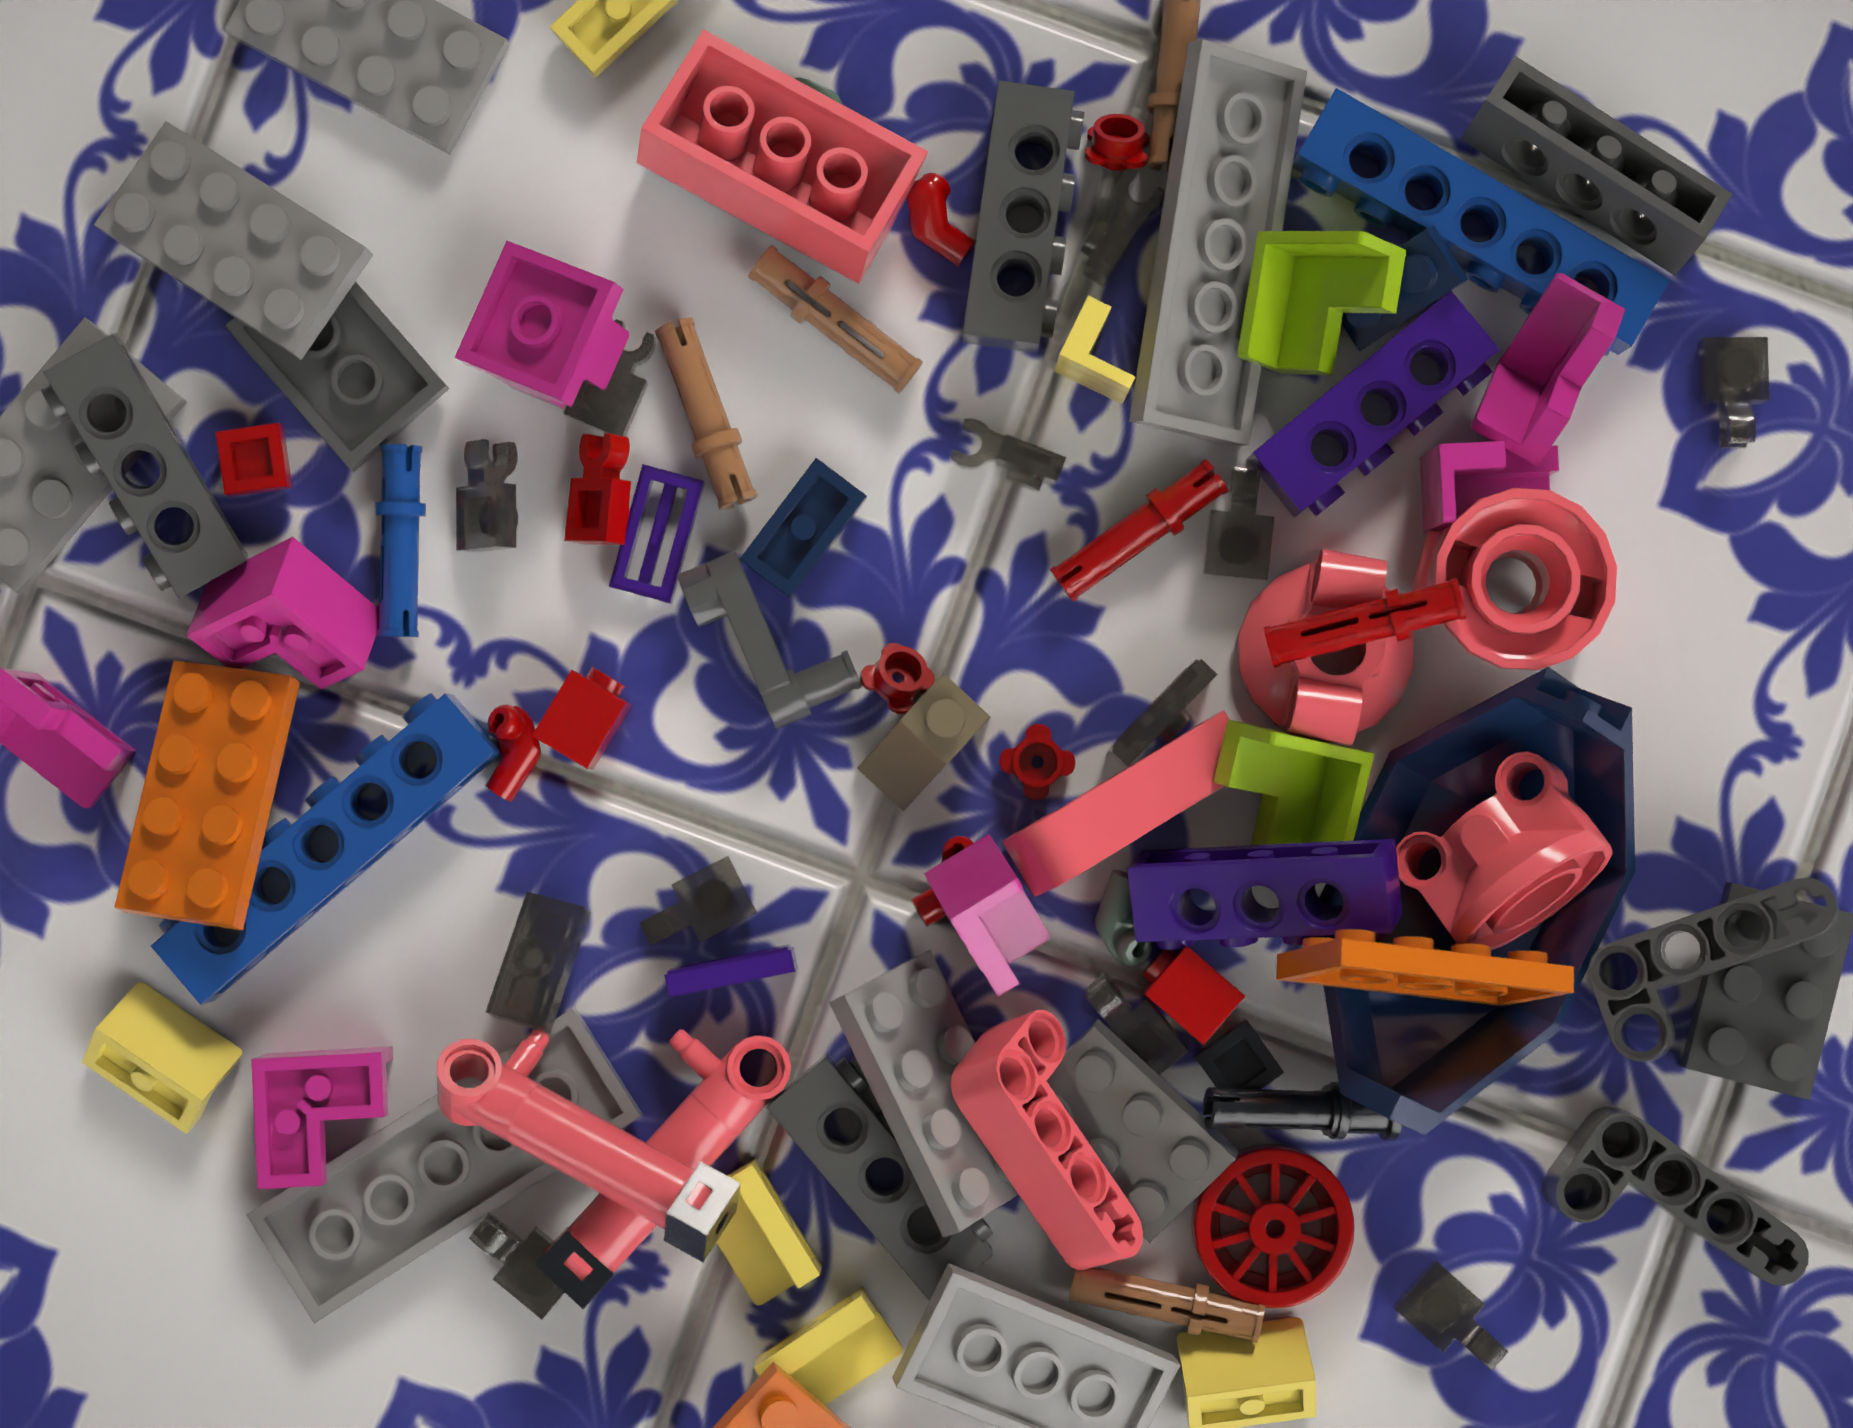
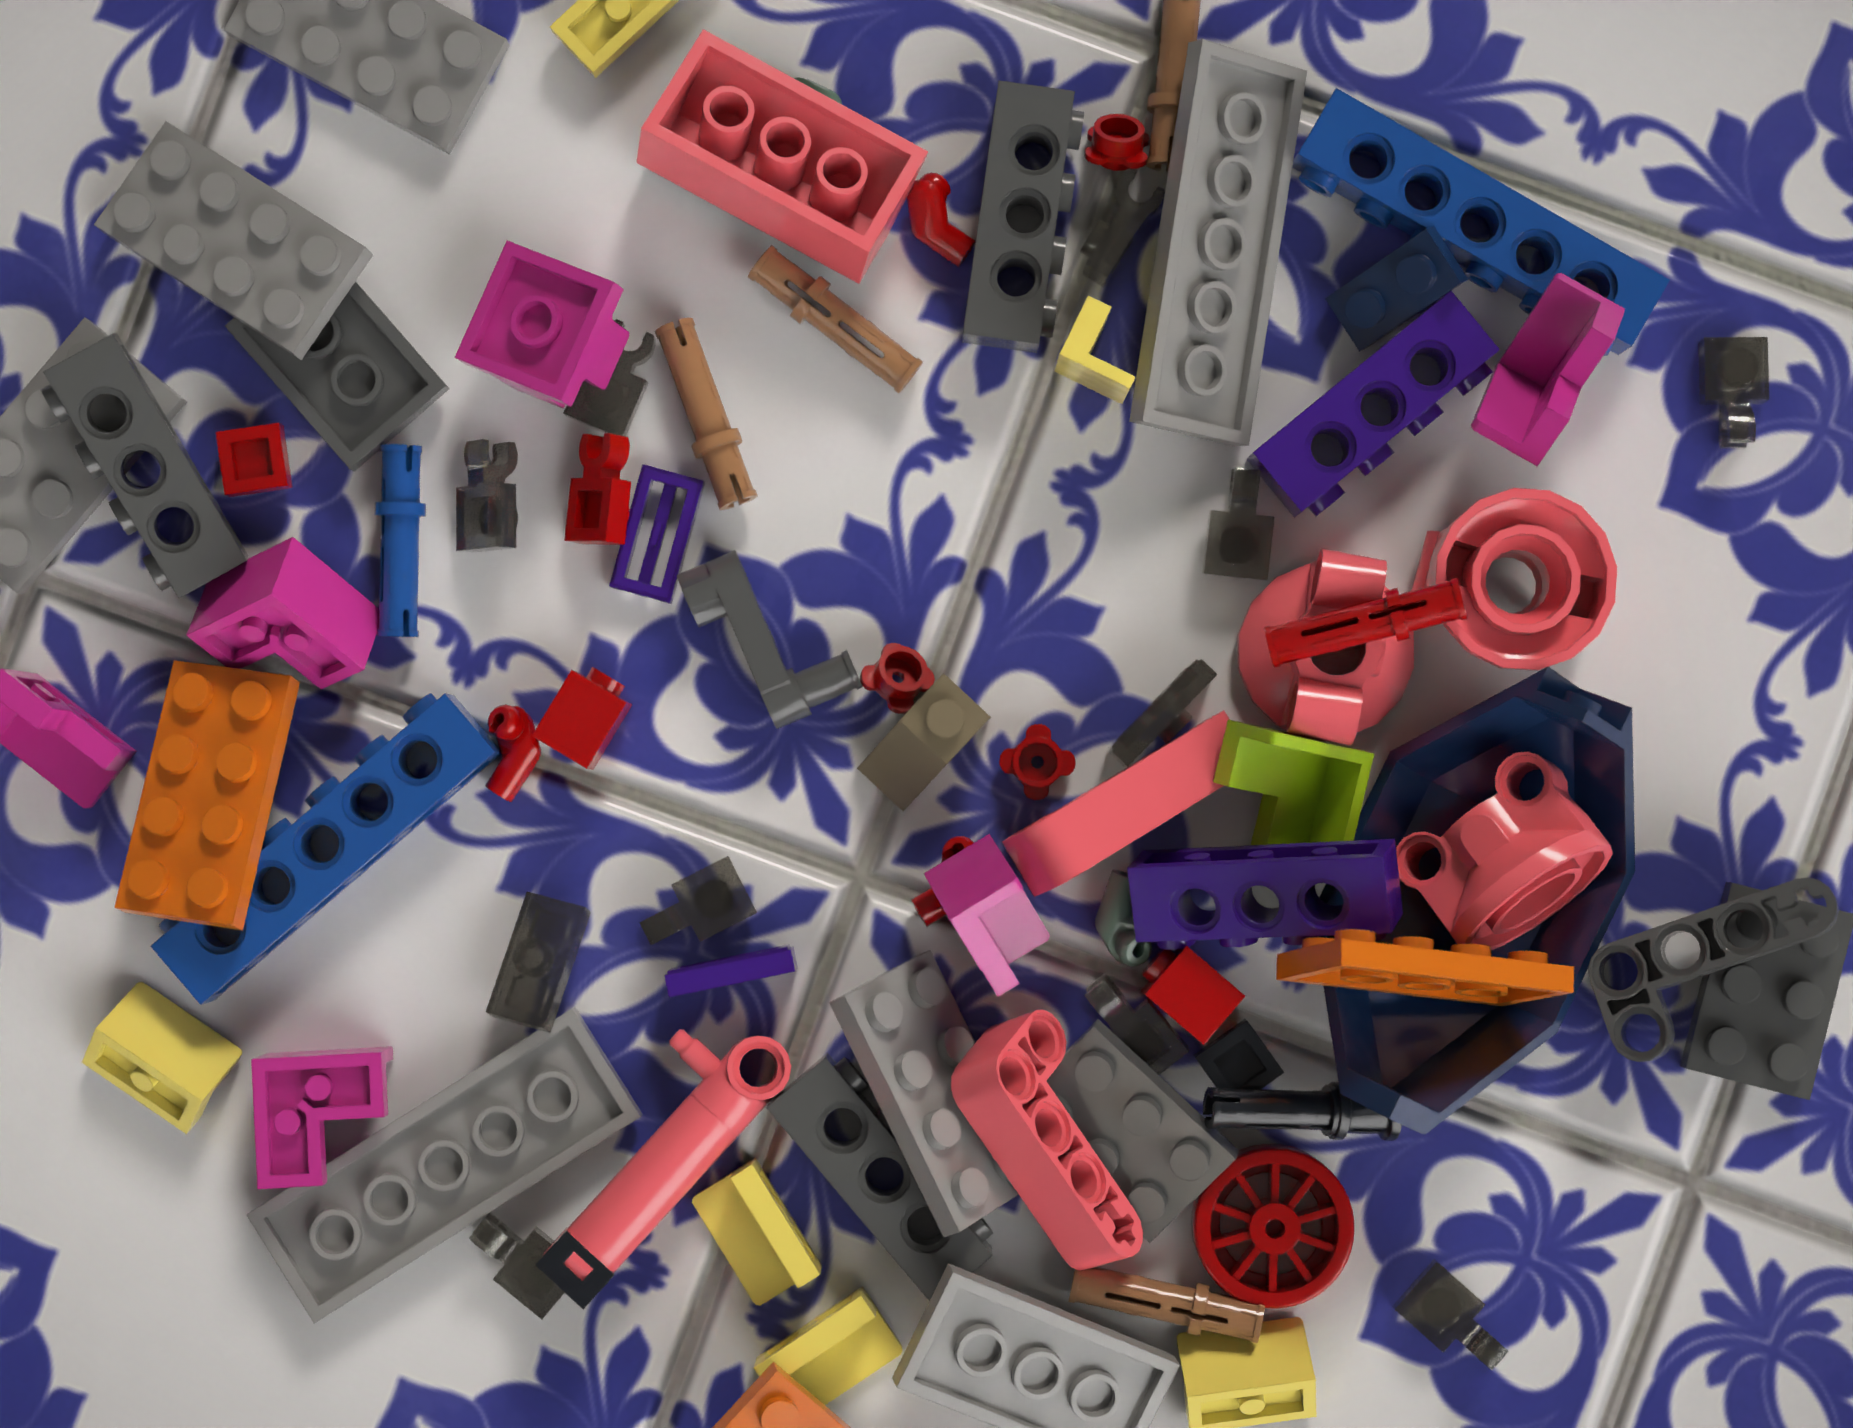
coral piece [437,1029,741,1263] -> none
dark blue plate [739,458,867,599] -> none
clear smoke plate [950,419,1066,492] -> none
red pin [1050,458,1229,602] -> none
lime panel [1238,231,1406,375] -> none
dark pink panel [1420,441,1559,533] -> none
dark grey brick [1461,56,1733,276] -> none
dark grey beam [1543,1107,1809,1286] -> none

